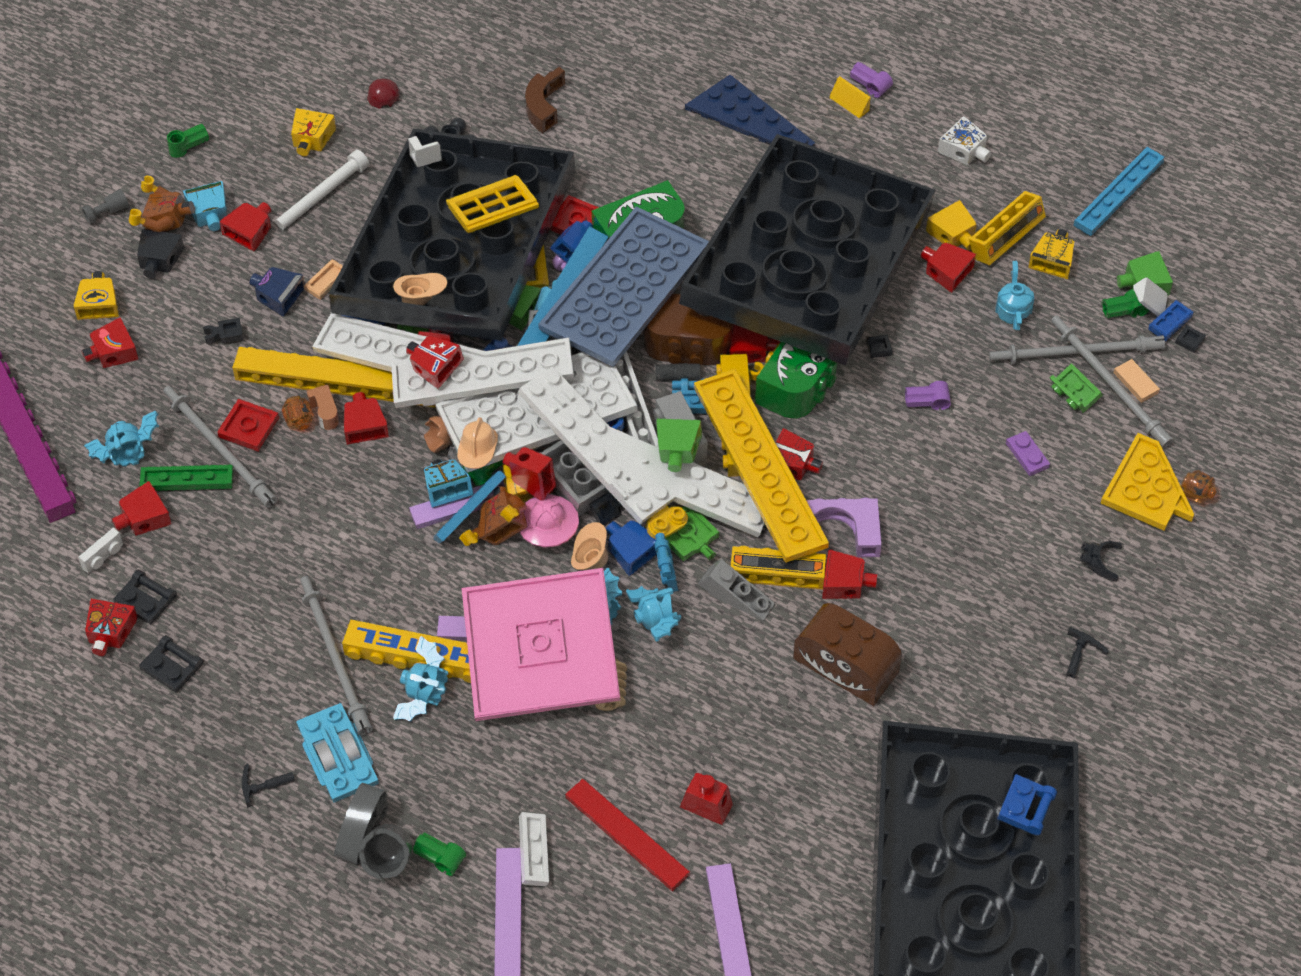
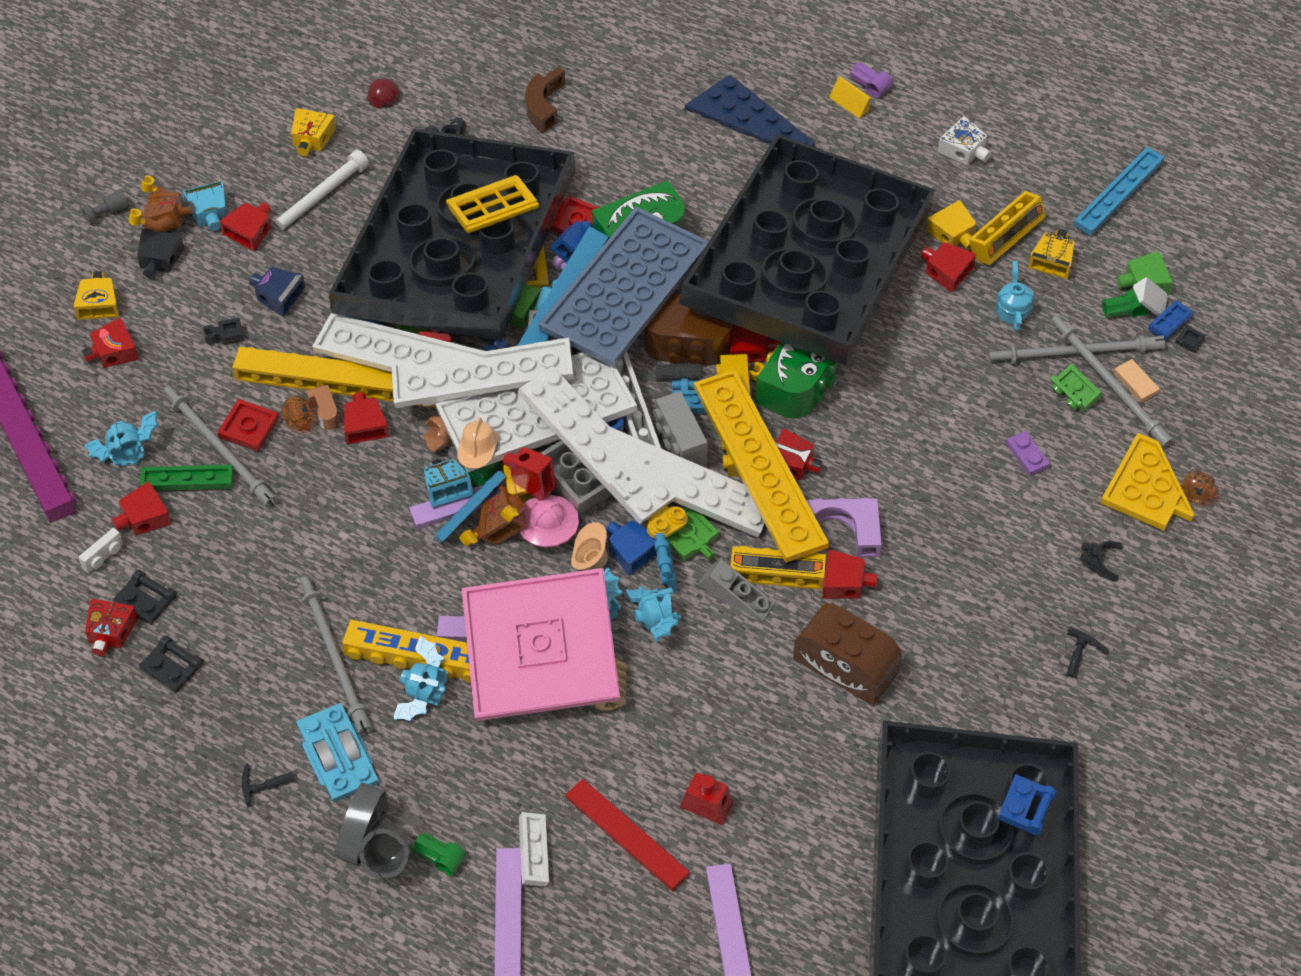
green piece [167,124,209,158] -> none
light nougat tile [304,259,343,300] -> none
light nougat piece [393,273,447,306] -> none
red torso [406,336,464,389] -> none
white panel [408,136,441,167] -> none
black plate [589,493,622,525] -> none
bright green torso [656,419,702,472] -> none
black tile [866,334,893,358] -> none
medium lavender piece [905,381,951,410] -> none

